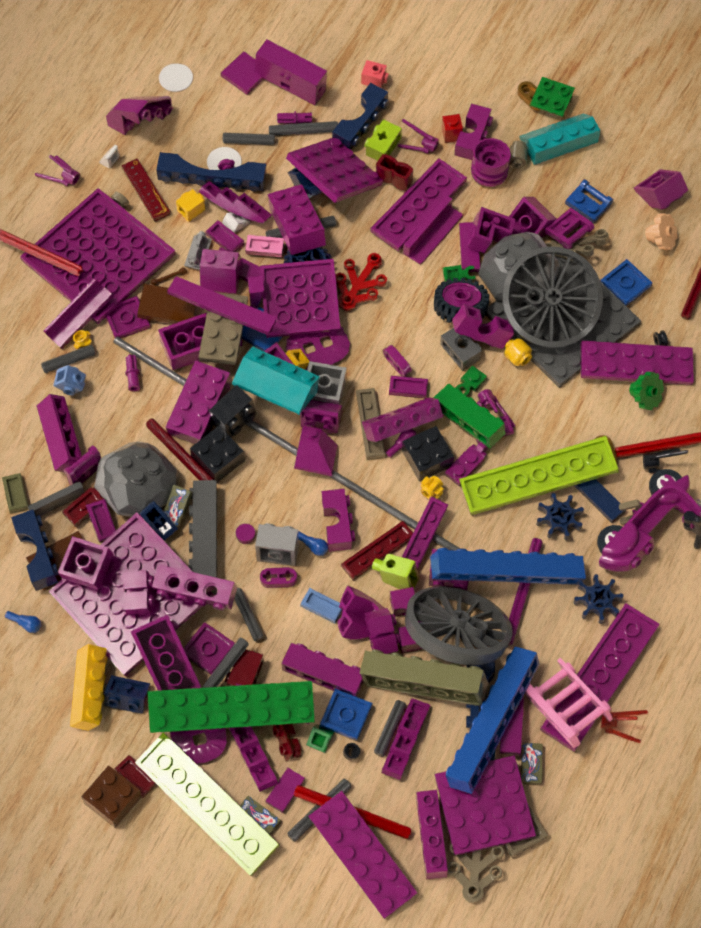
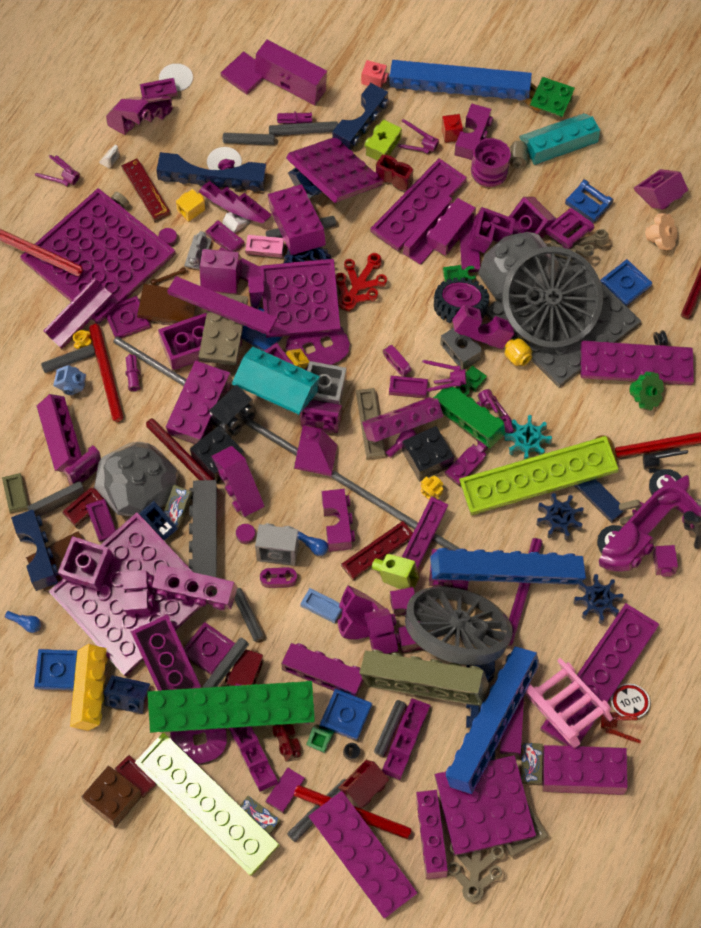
none -> blue plate [34,649,77,691]
none -> red axle [89,323,123,422]
none -> magenta plate [140,78,178,97]
none -> magenta tile [158,228,177,246]
none -> magenta wedge [211,446,265,517]
none -> dark red brick [338,759,389,809]
none -> blue brick [389,60,532,100]
none -> magenta plant [422,360,466,392]
none -> magenta brick [427,198,476,256]
none -> teal gear [504,415,552,460]
none -> magenta brick [542,745,627,795]
none -> sticker [611,684,650,719]
none -> magenta brick [653,545,678,577]

